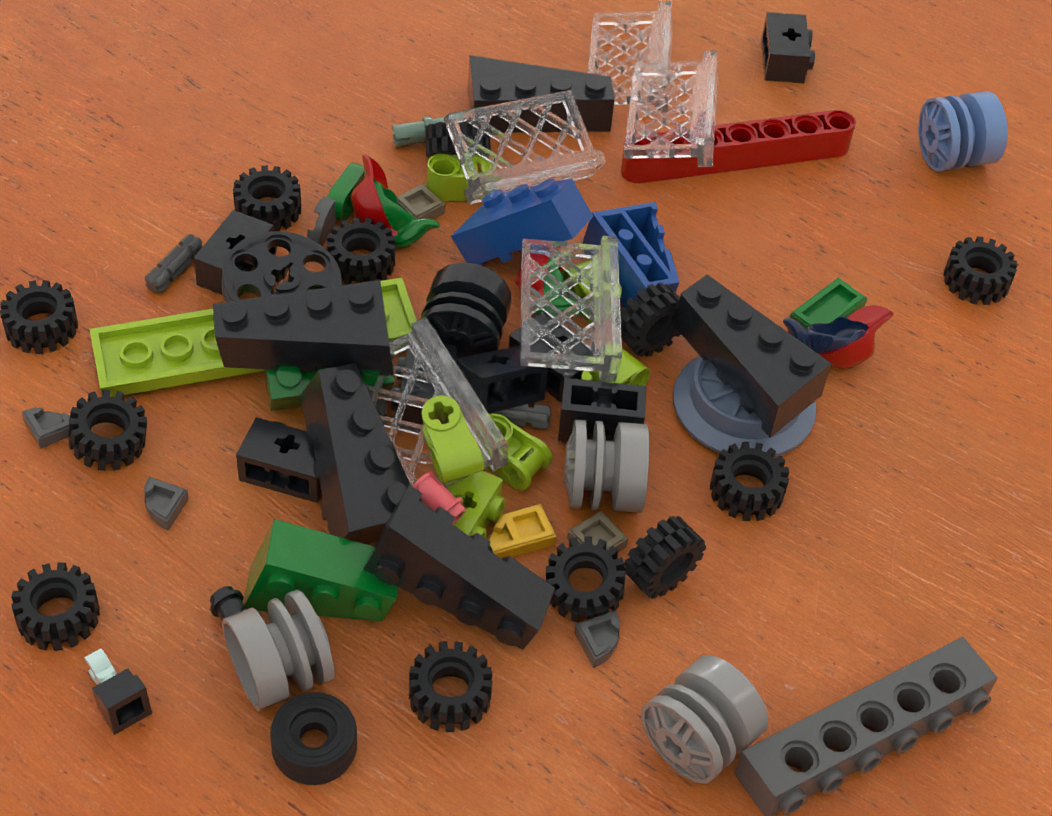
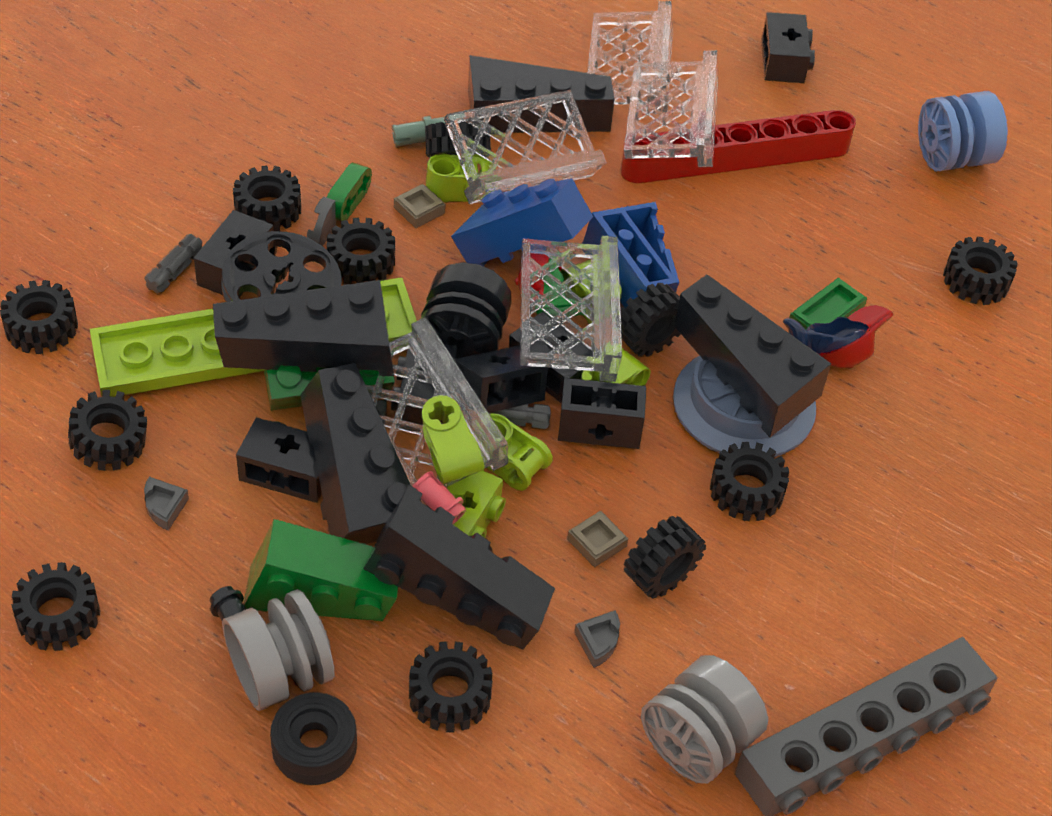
dark grey tile [22,408,70,449] -> none
black piece [84,649,152,735] -> none
hair [351,154,440,248] -> none
yellow tile [488,504,556,558] -> none
black tyre [546,536,626,623] -> none
light grey wheel [564,420,649,513] -> none

